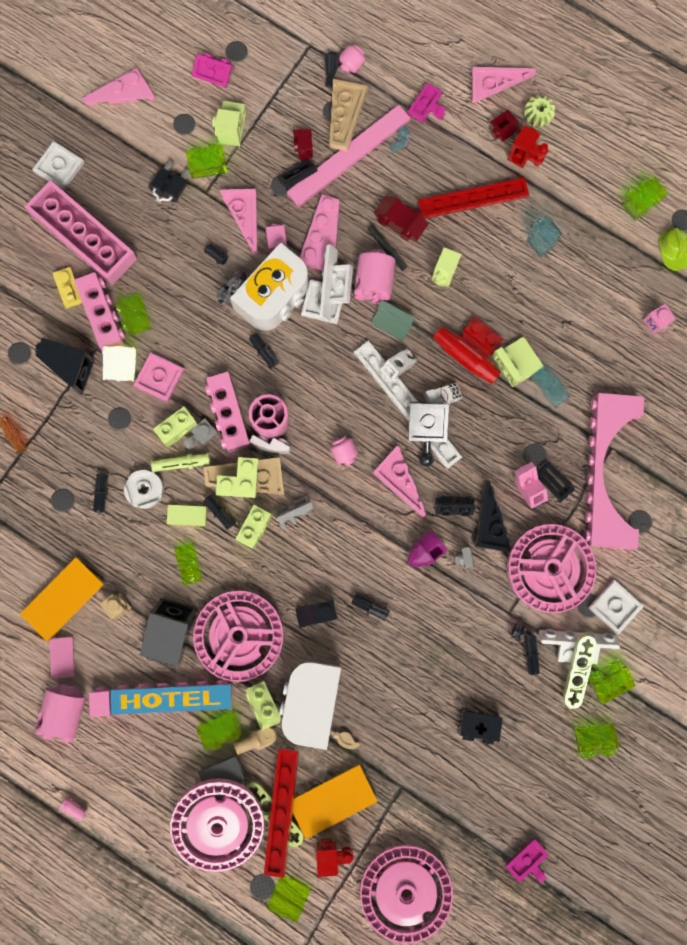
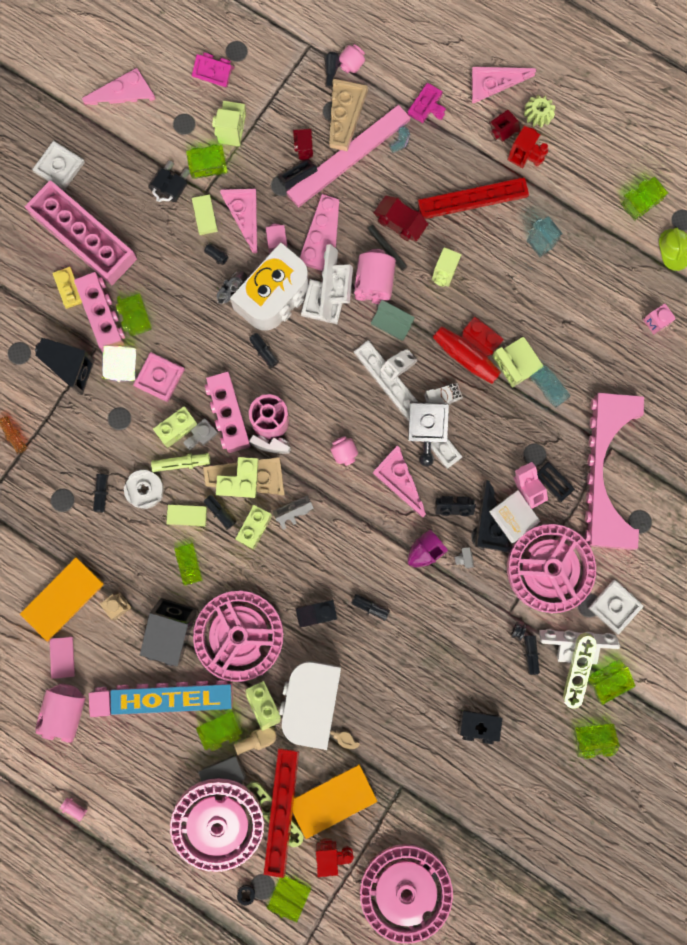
dark pink plate [505,838,549,883] -> none
none -> yellowish green tile [192,195,218,235]
none -> black bush [237,885,255,906]
none -> white tile [489,490,541,543]

